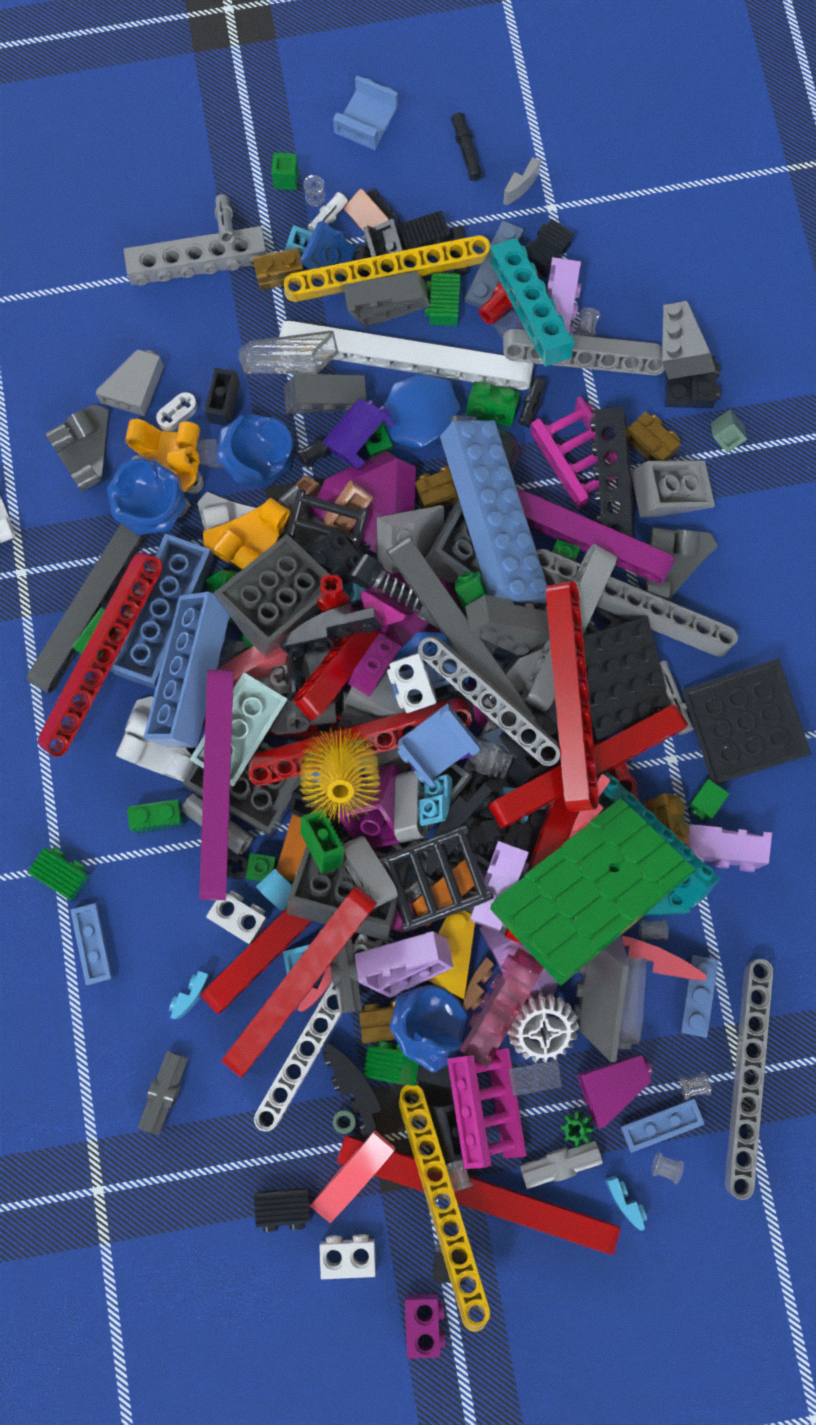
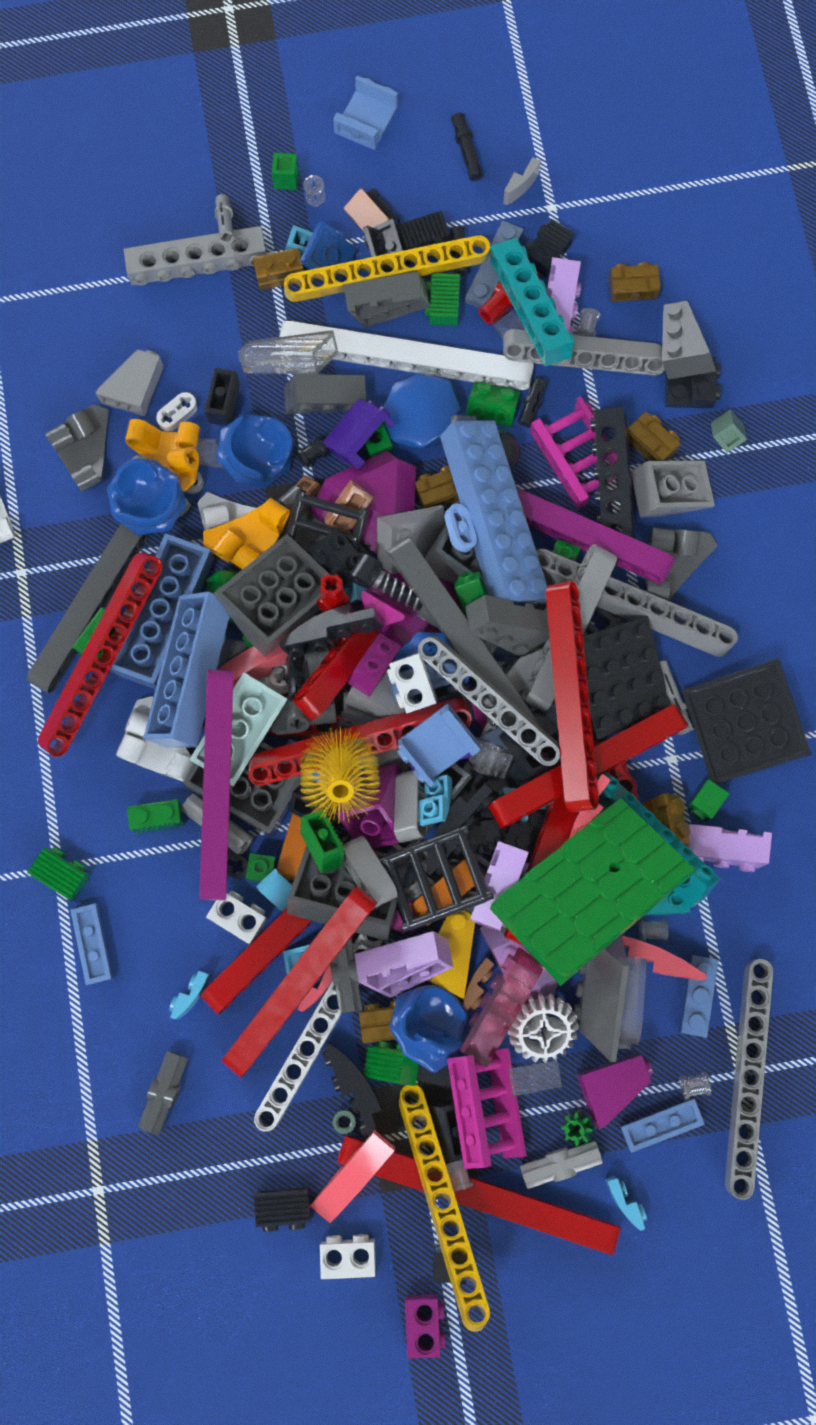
white pin [308,192,348,232] -> none
black pin [353,245,371,277] -> none
clear bush [650,1152,684,1184] -> none
none -> light blue plate [444,504,477,552]
none -> pearl gold brick [608,262,660,302]

